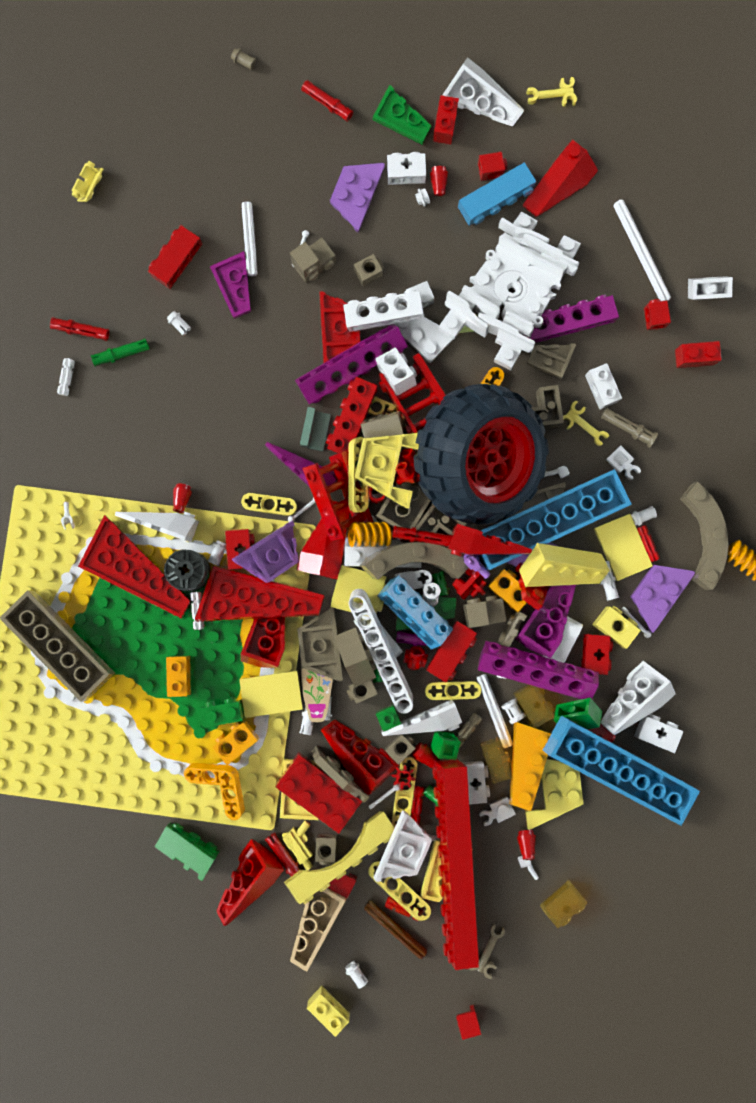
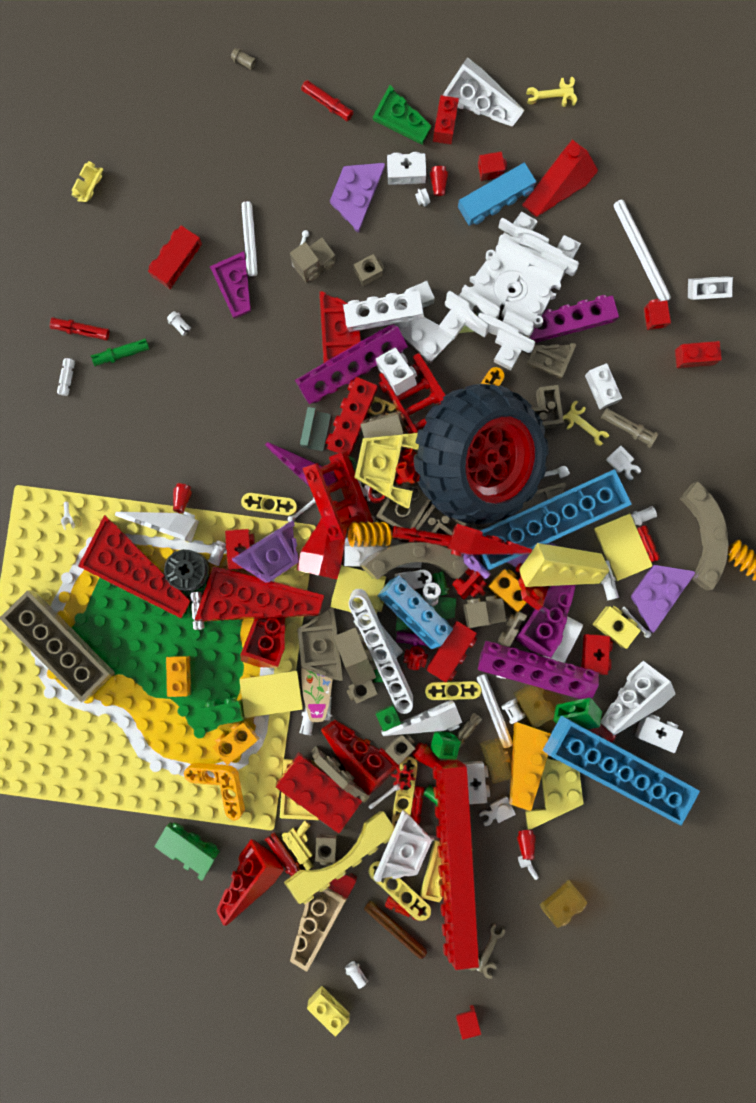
light yellow beam [348,437,368,513] -> none

